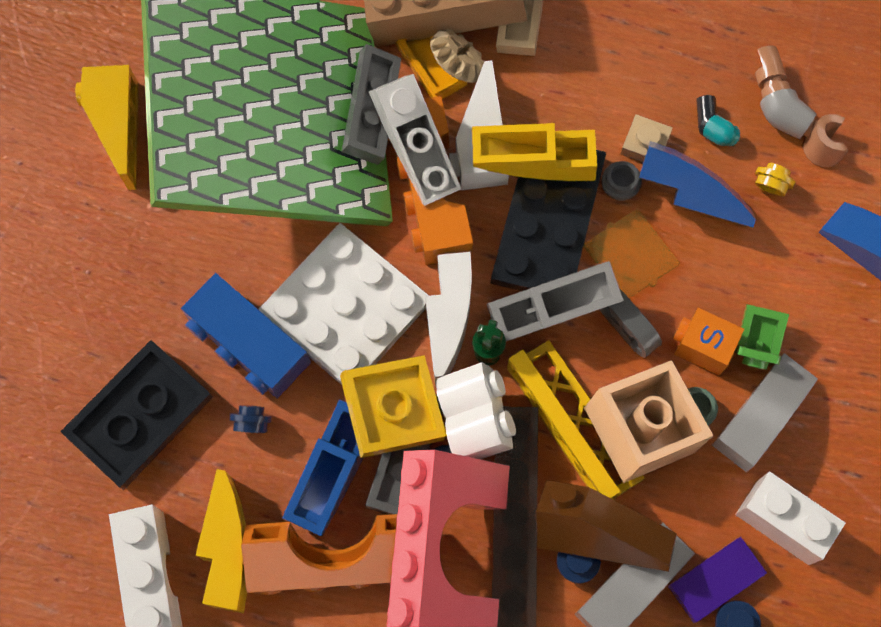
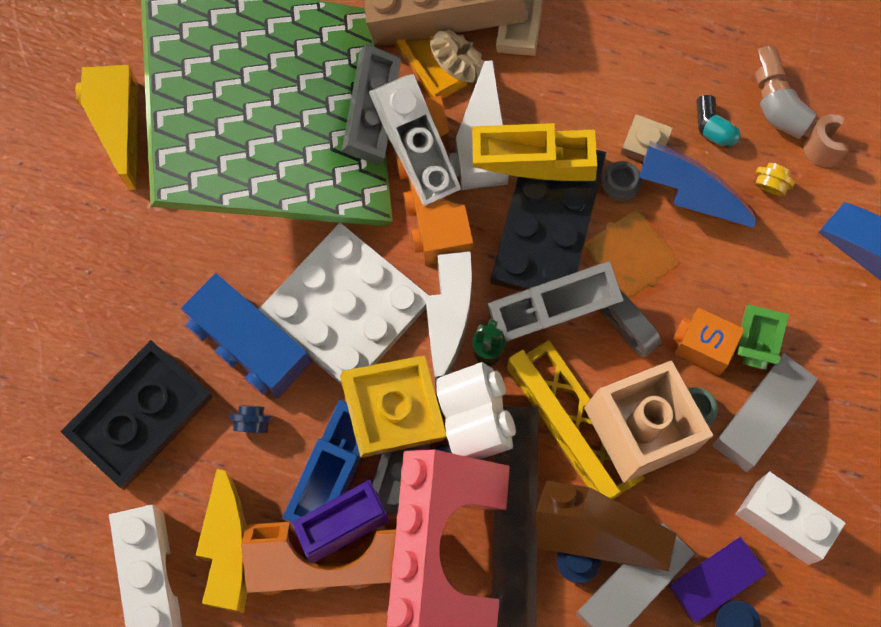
none -> dark purple tile [292,480,391,563]

